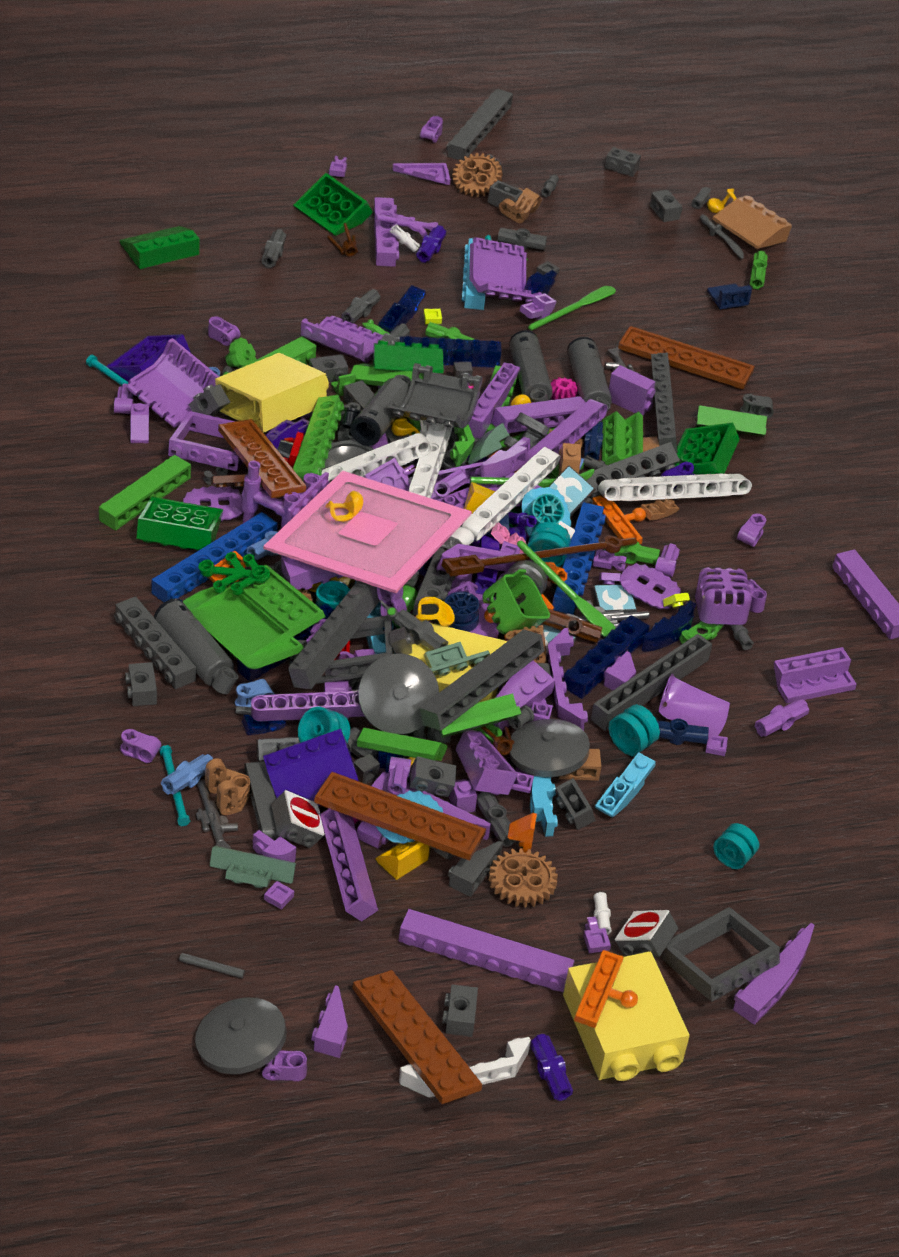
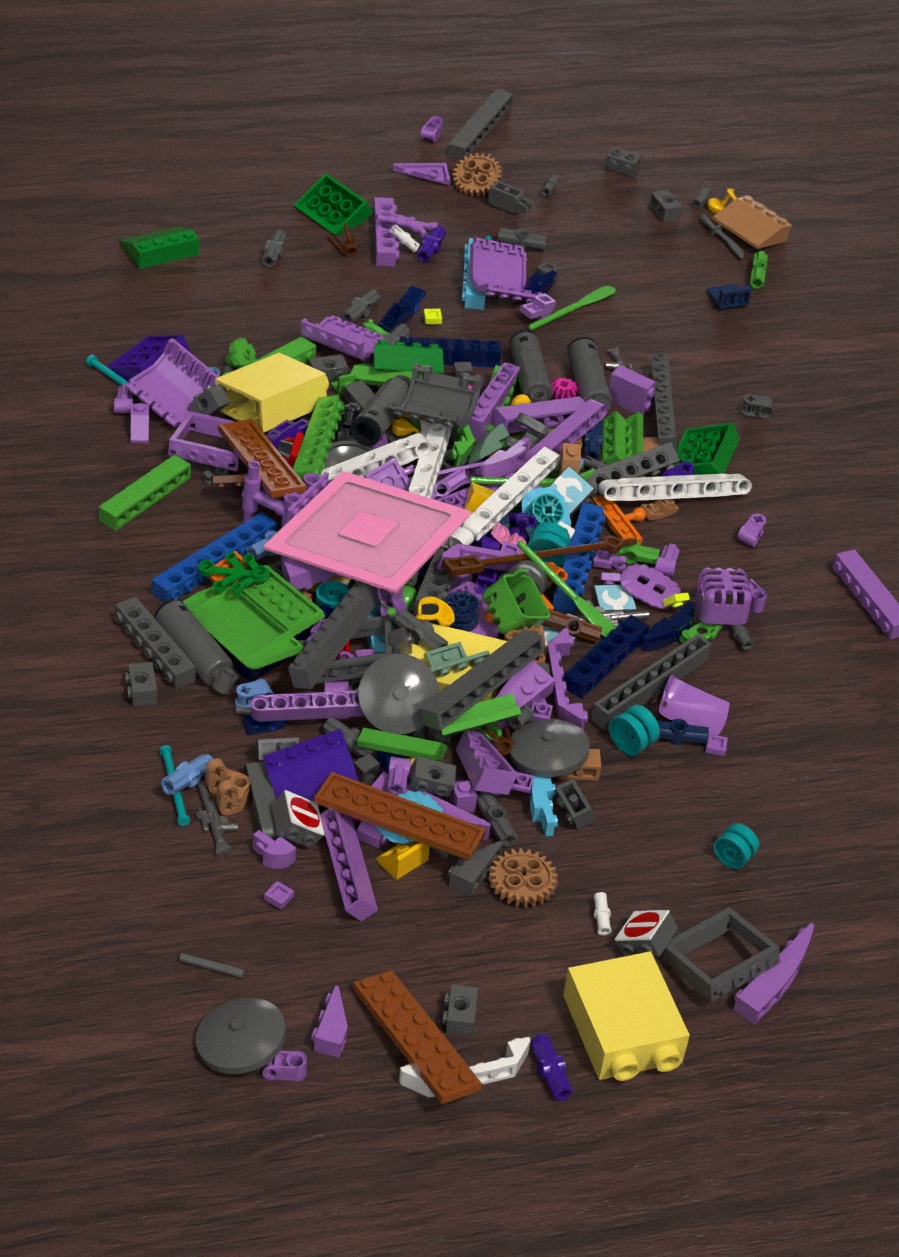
medium lavender piece [120,729,161,763] -> none
green slope [136,497,224,551] -> none
medium lavender piece [183,486,244,521] -> none
medium lavender piece [208,316,241,346] -> none
sand green bracket [210,846,296,888] -> none
teal wheel [298,706,350,743] -> none
yellow piece [325,491,364,521] -> none
medium lavender plate [329,156,347,177] -> none
medium lavender brick [399,909,574,993] -> none
bright green piece [425,322,476,353] -> none
medium nougat piece [499,188,542,223] -> none
orange slope [508,813,537,853] -> none
orange plate [574,950,638,1029] -> none
medium lavender plate [583,916,611,953] -> none
medium azure slope [595,752,656,817] -> none
medium lavender slope [604,651,636,690] -> none
dark orange plate [618,326,755,389] -> none
bright green slope [696,405,767,437] -> none
medium lavender piece [755,699,809,737] -> none
medium lavender slope [773,647,857,704] -> none

